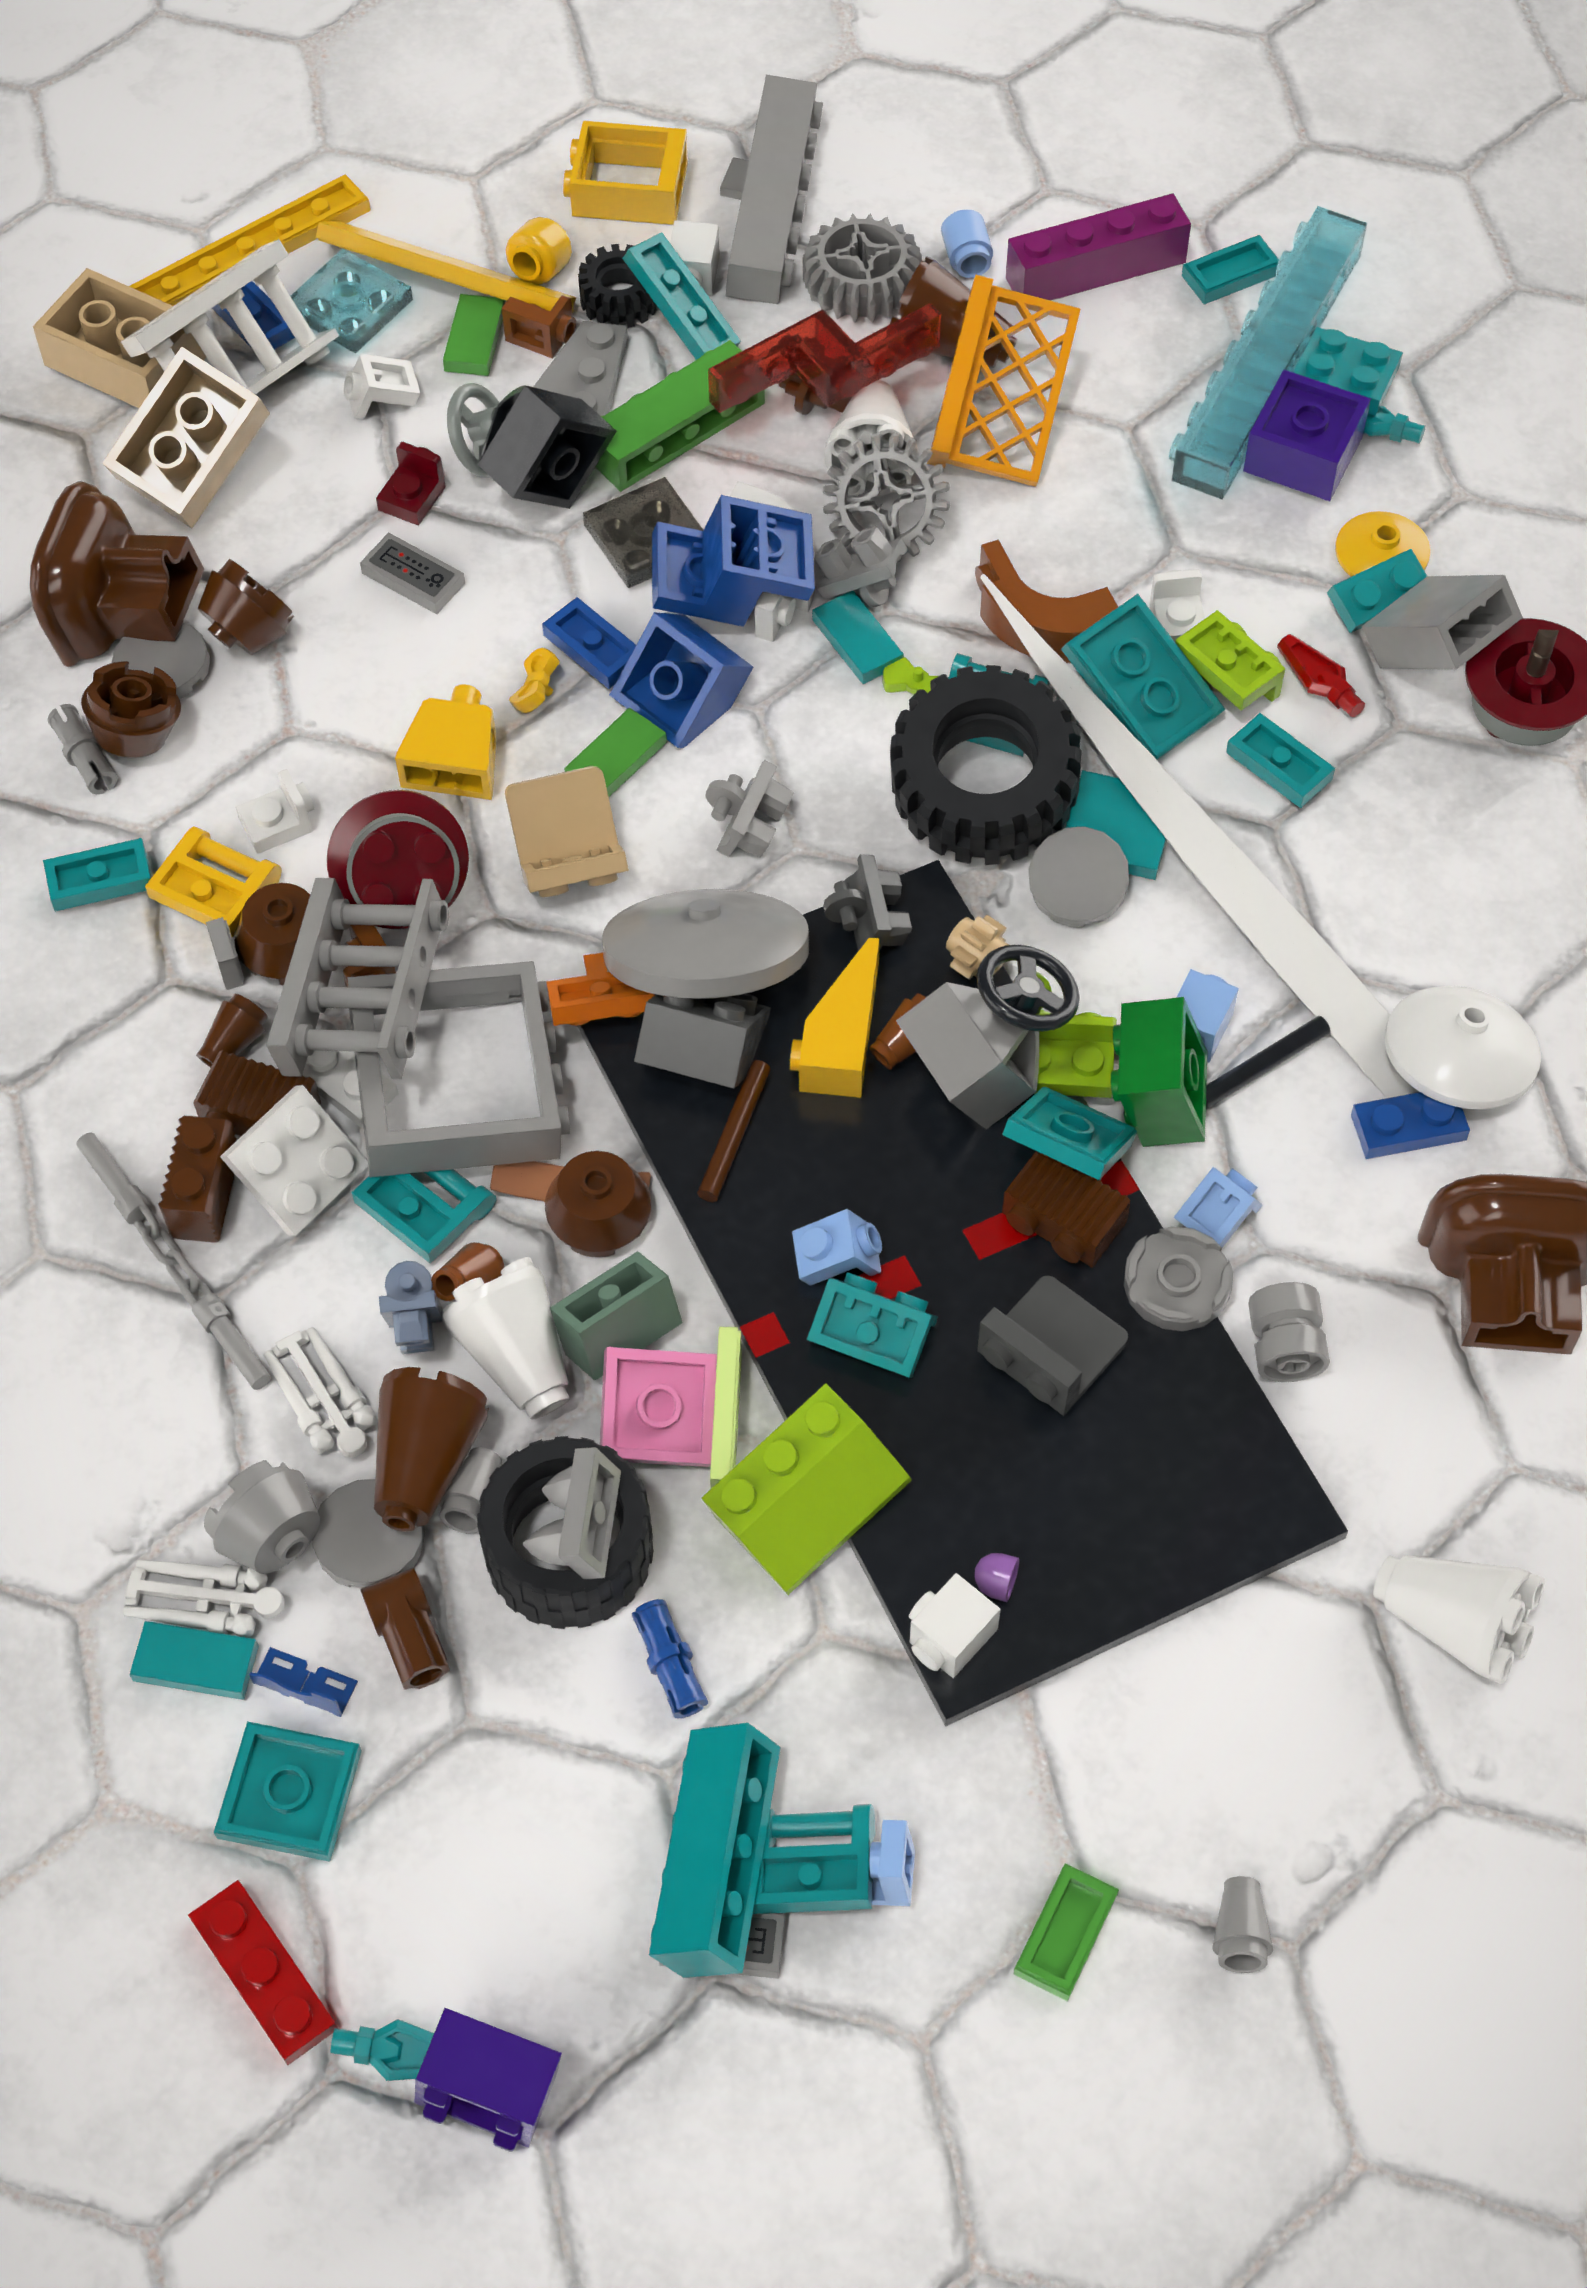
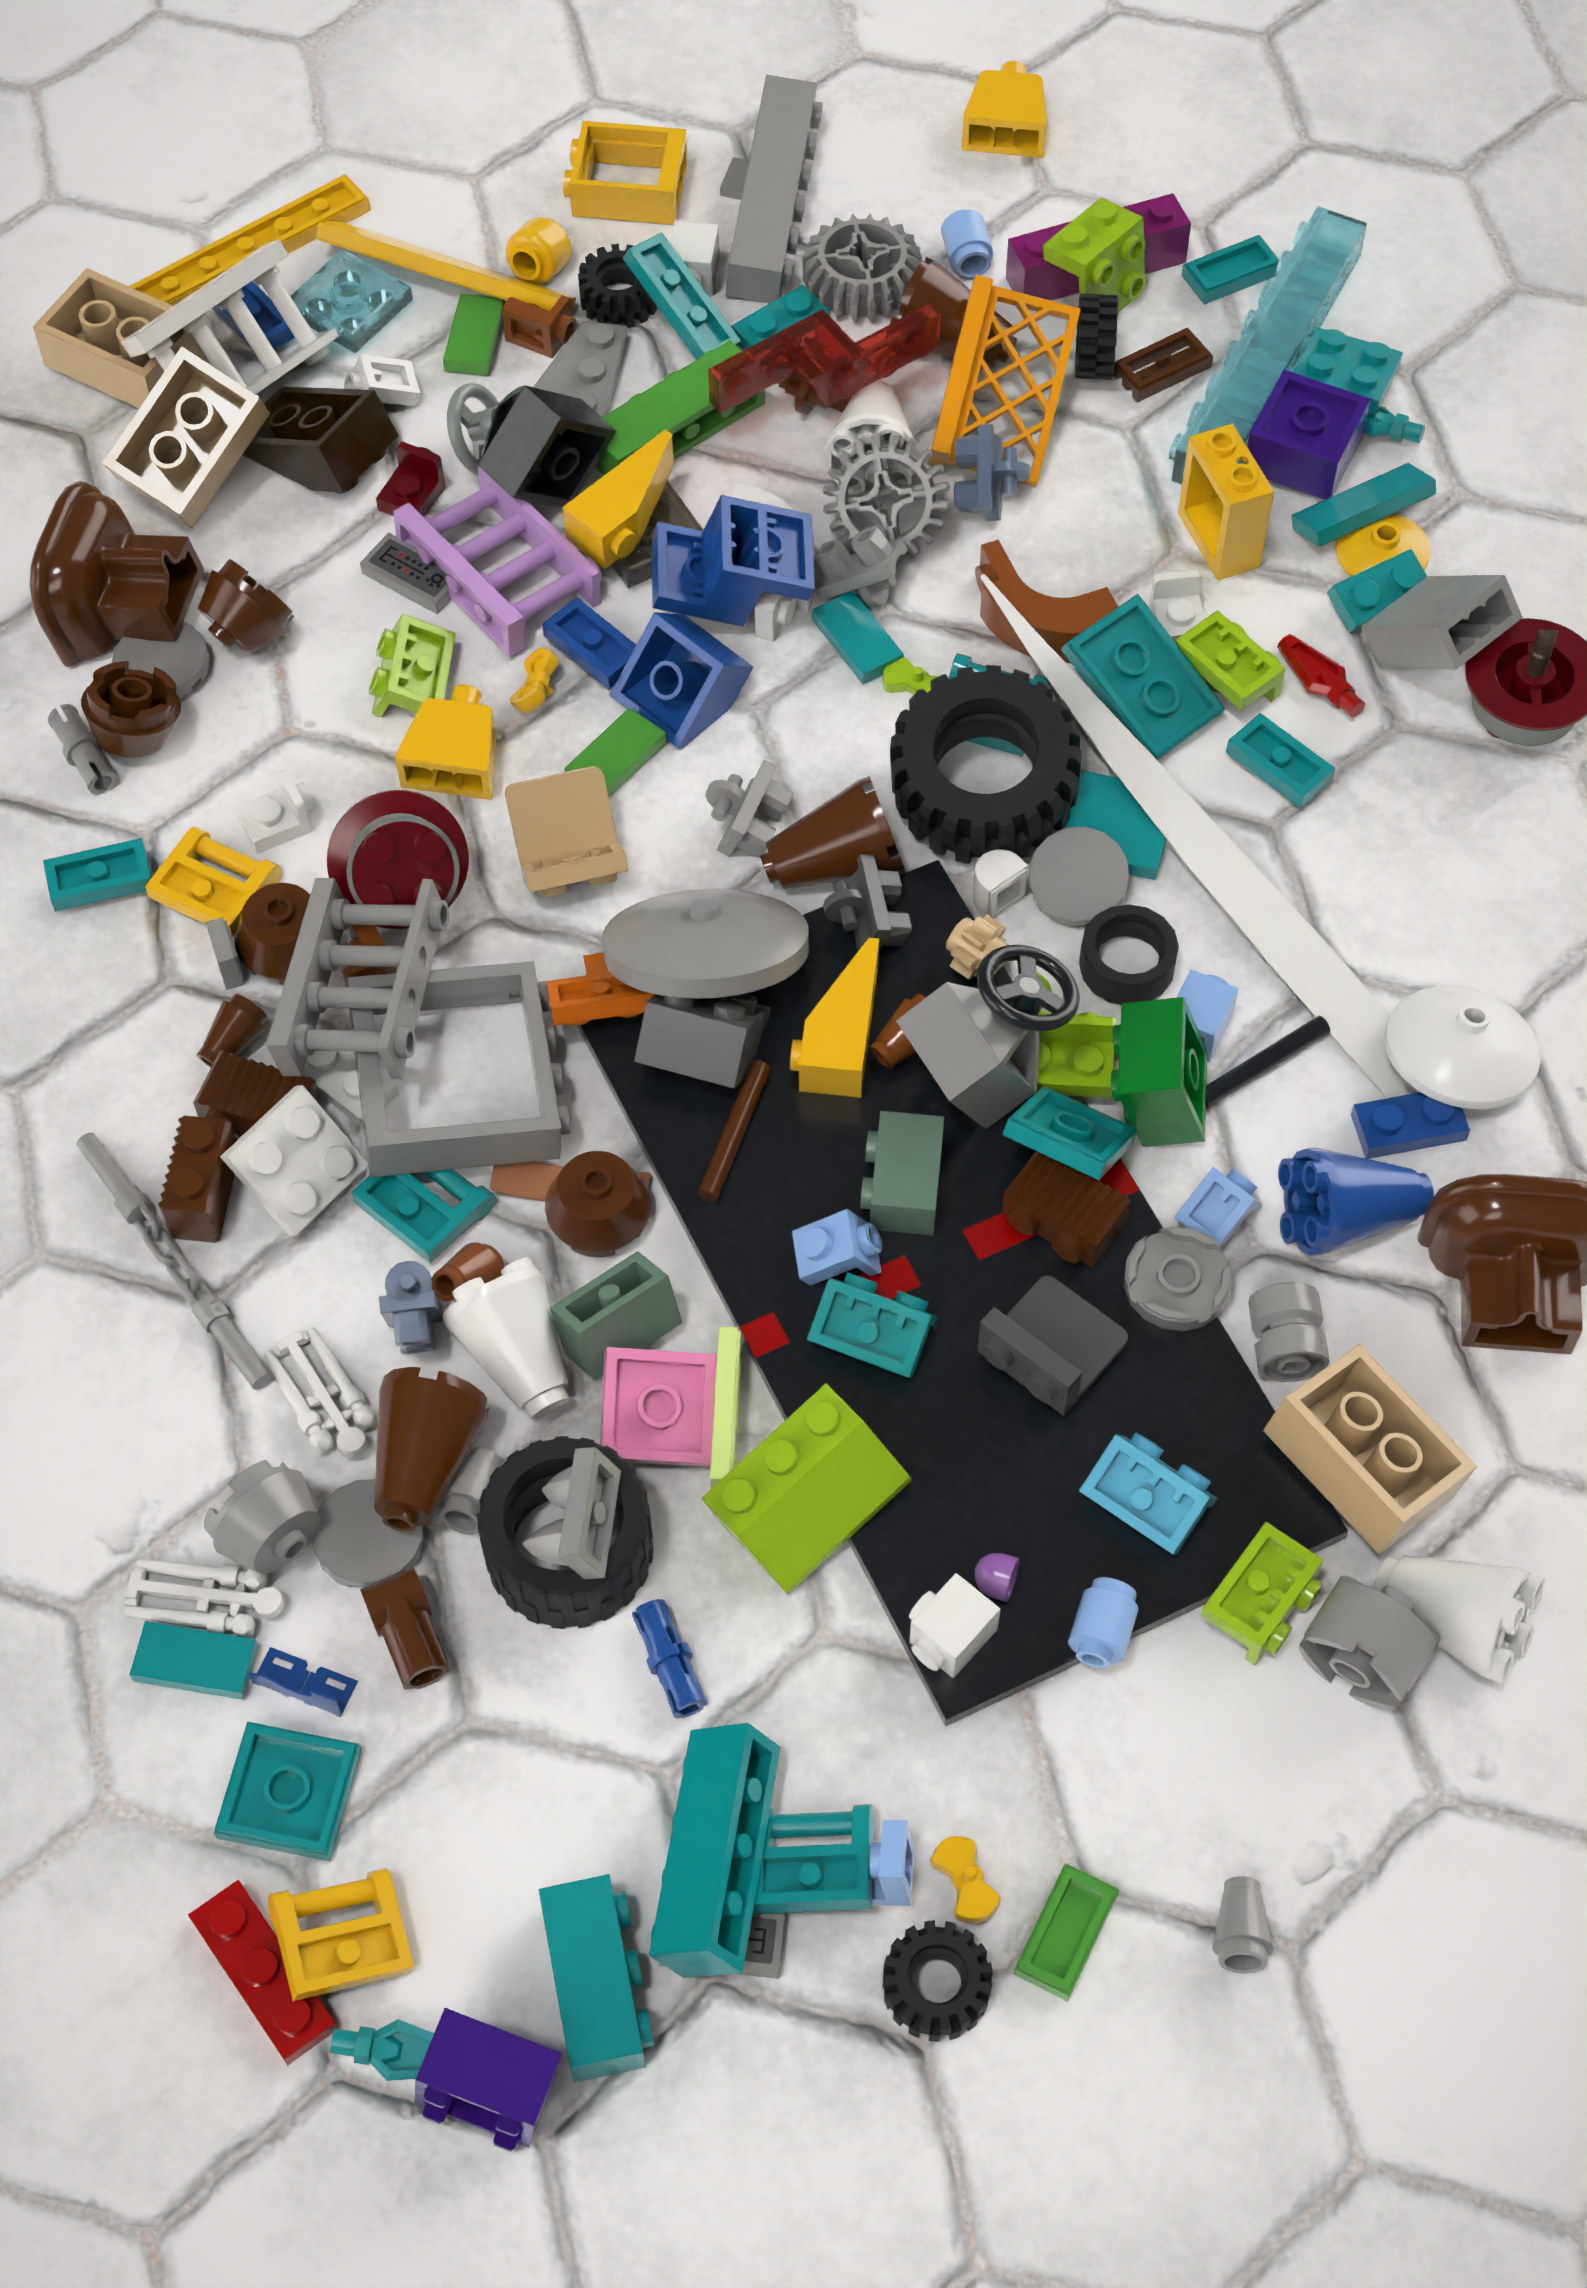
none -> dark brown slope [242,386,399,494]
none -> yellow plate [268,1868,414,2001]
none -> lime bracket [369,613,456,717]
none -> lavender fence [393,464,602,658]
none -> teal brick [538,1874,654,2083]
none -> yellow slope [563,429,674,569]
none -> teal plate [731,285,830,364]
none -> reddish brown cone [760,776,905,889]
none -> sand green brick [860,1111,944,1236]
none -> black tyre [882,1920,993,2042]
none -> yellow piece [930,1836,1001,1924]
none -> sand blue hips [954,424,1030,521]
none -> yellow torso [962,61,1047,158]
none -> white brick [973,849,1028,917]
none -> lime bracket [1043,197,1146,312]
none -> light blue brick [1068,1577,1139,1669]
none -> black tyre [1075,294,1118,380]
none -> black tyre [1079,904,1179,1005]
none -> medium azure bracket [1079,1432,1218,1555]
none -> reddish brown tile [1113,327,1213,403]
none -> yellow window [1178,423,1274,581]
none -> lime bracket [1201,1522,1324,1665]
none -> tan brick [1263,1344,1478,1555]
none -> blue cone [1278,1148,1434,1256]
none -> teal tile [1291,463,1437,547]
none -> light grey brick [1299,1575,1441,1710]

